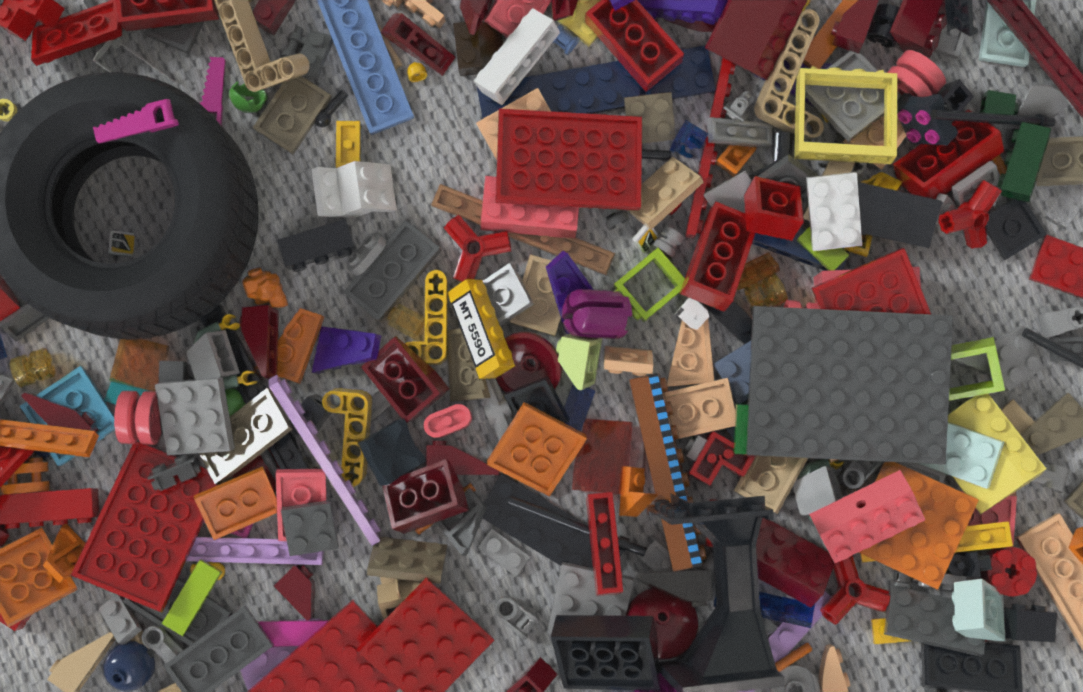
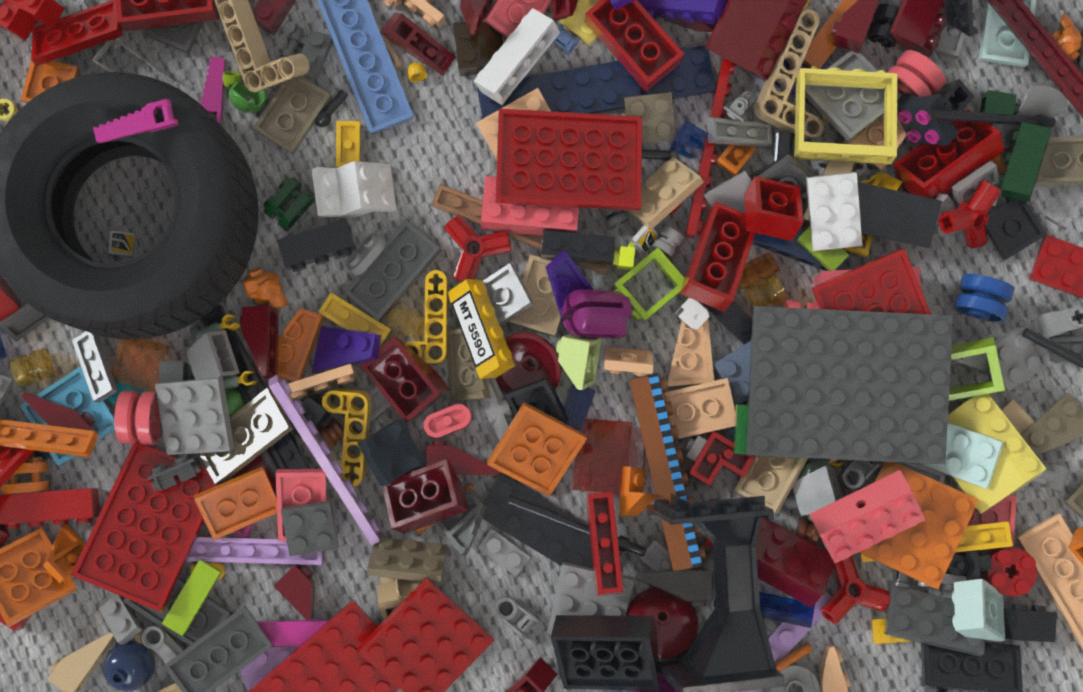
none -> orange plate [20,60,80,103]
none -> plate [72,331,118,403]
none -> lime hinge [222,71,242,89]
none -> dark green brick [263,177,315,231]
none -> light nougat plate [289,364,359,400]
none -> yellow plate [318,292,392,350]
none -> copper wheel [318,418,344,448]
none -> black brick [541,230,615,265]
none -> neon yellow piece [613,242,635,270]
none -> copper wheel [795,517,819,544]
none -> blue wheel [953,274,1015,323]
none -> orange head [1051,13,1082,62]

